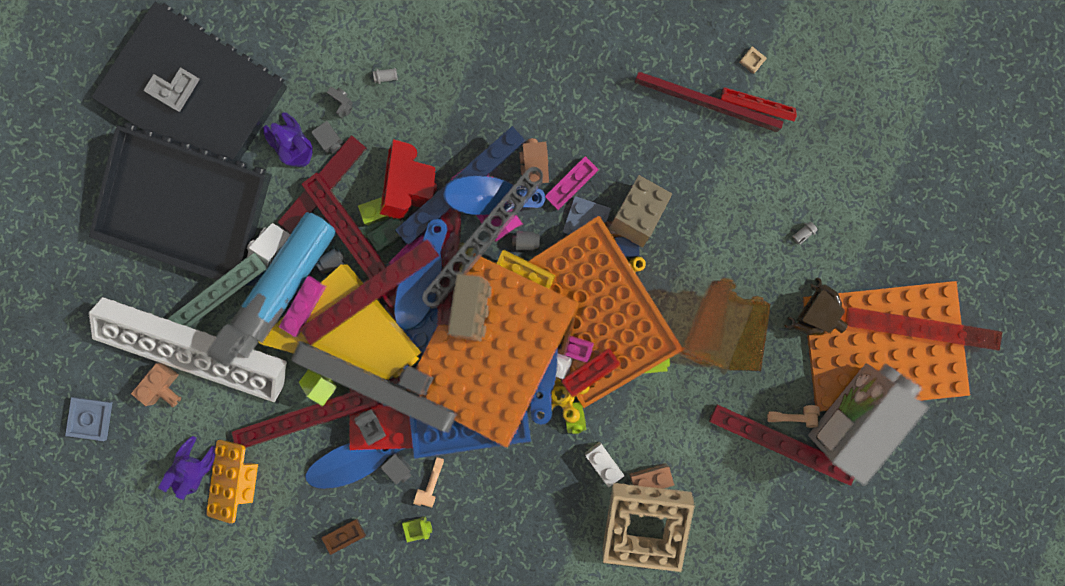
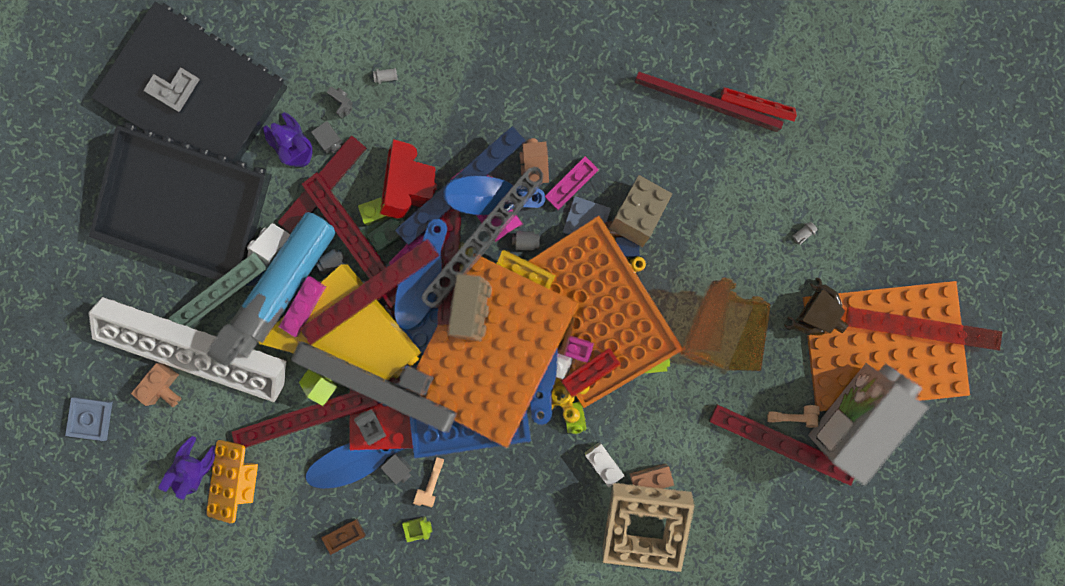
tan tile [739,47,767,74] -> none

